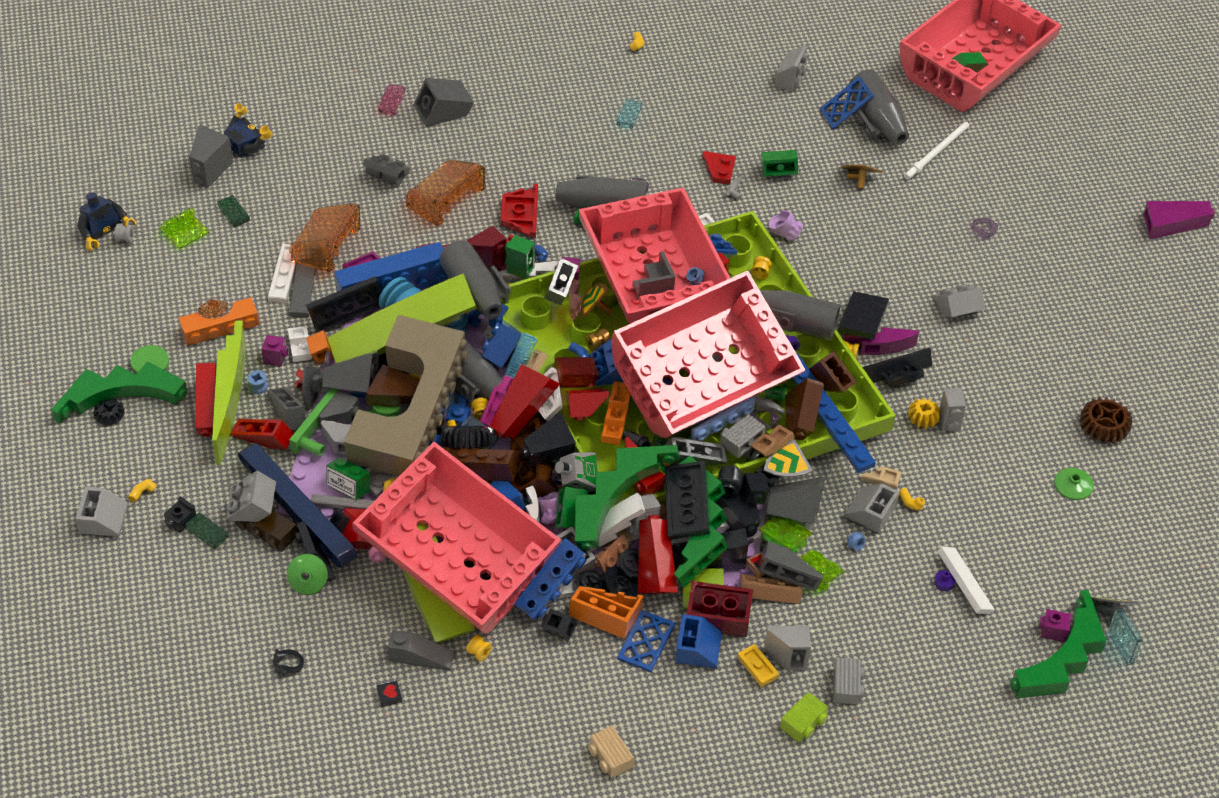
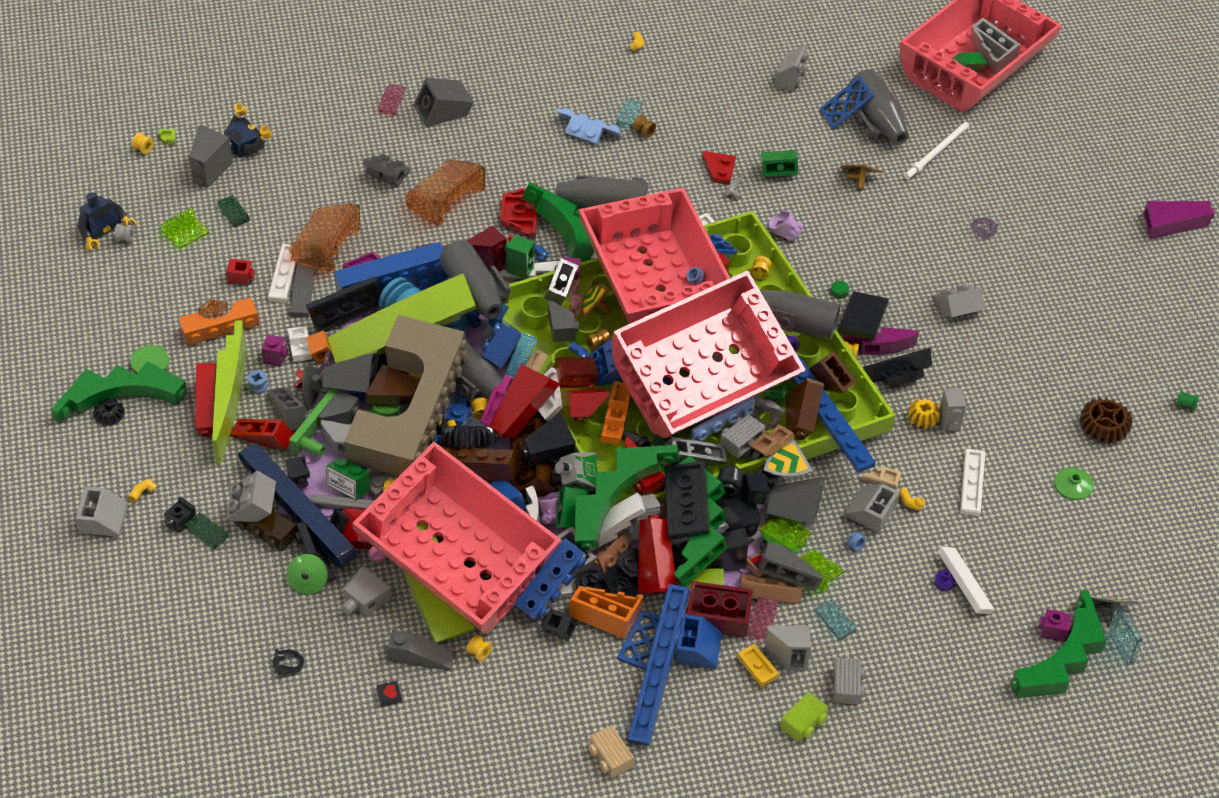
dark grey panel [632,251,676,299] -> none
none -> yellow wheel [132,133,154,154]
none -> lime tile [158,129,176,145]
none -> red brick [226,258,256,285]
none -> black brick [285,455,310,489]
none -> light grey torso [341,566,392,615]
none -> green arch [521,182,595,263]
none -> dark grey slope [548,301,579,342]
none -> light blue bracket [556,108,623,145]
none -> blue plate [628,584,690,746]
none -> pearl gold wheel [632,115,656,138]
none -> clear pink slope [749,597,779,639]
none -> clear light blue tile [815,599,857,641]
none -> green tile [831,281,849,298]
none -> white tile [960,449,985,517]
none -> light grey wedge [970,18,1020,75]
none -> green bush [1176,390,1199,411]

